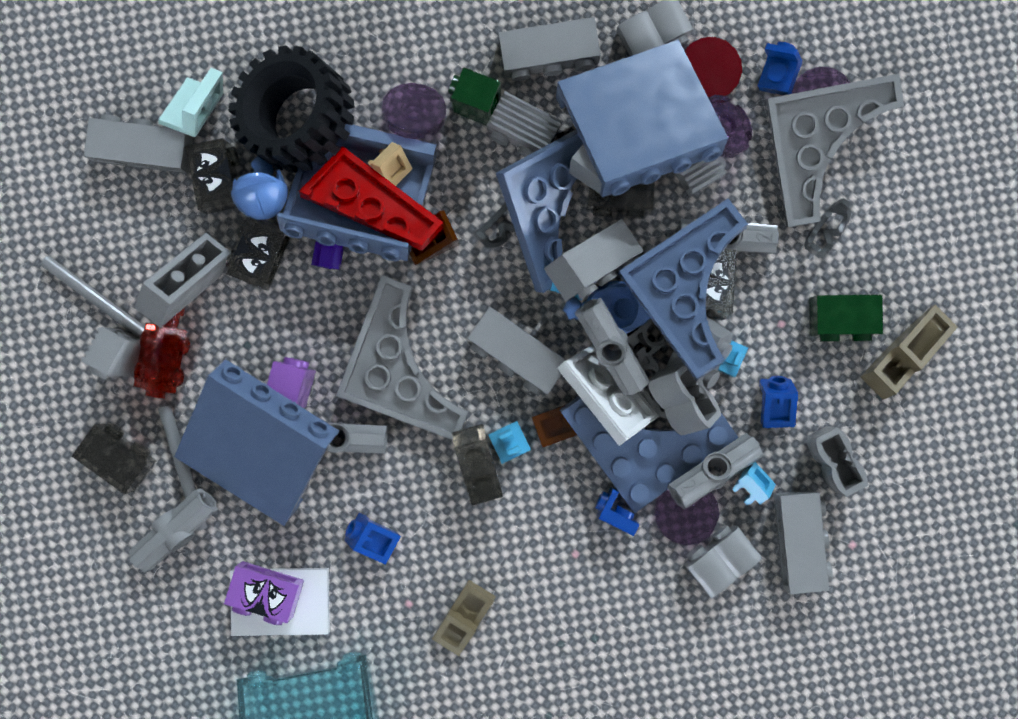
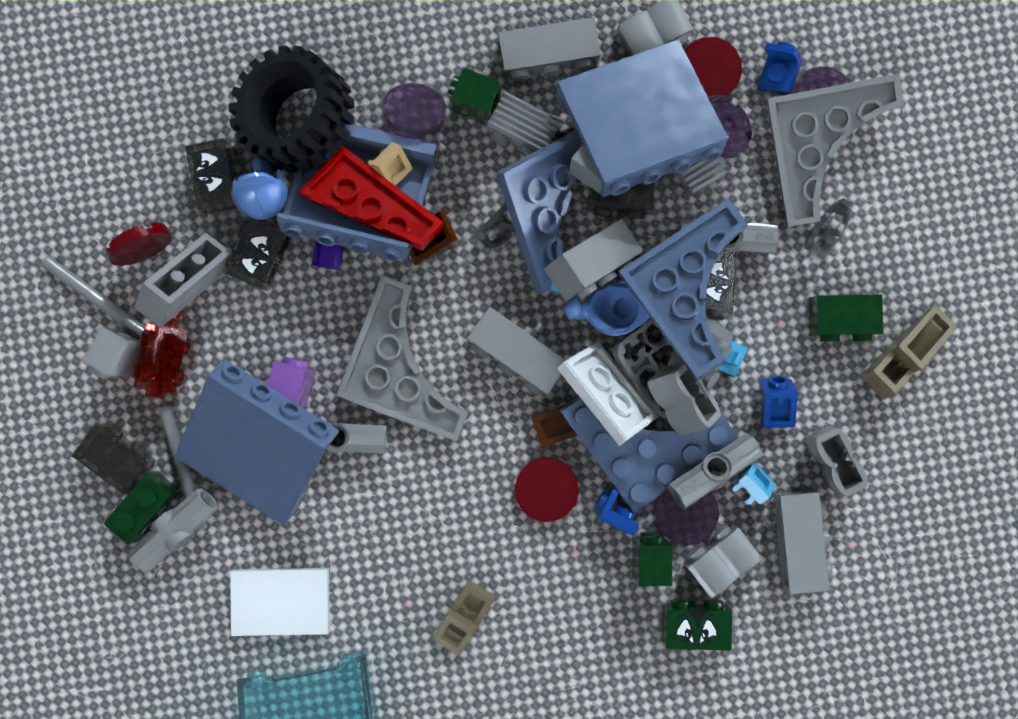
light grey brick [84,114,194,174] -> none
light aqua panel [158,68,223,137] -> none
medium lavender brick [224,561,304,625] -> none
blue bracket [345,513,401,565] -> none
clear smoke brick [452,424,503,506] -> none
medium azure tile [488,421,531,464] -> none
light grey piece [575,298,649,396] -> none
none -> dark green brick [103,471,181,545]
none -> dark red tile [105,222,172,266]
none -> dark red tile [515,457,579,522]
none -> dark green brick [632,532,673,586]
none -> dark green brick [662,599,732,651]

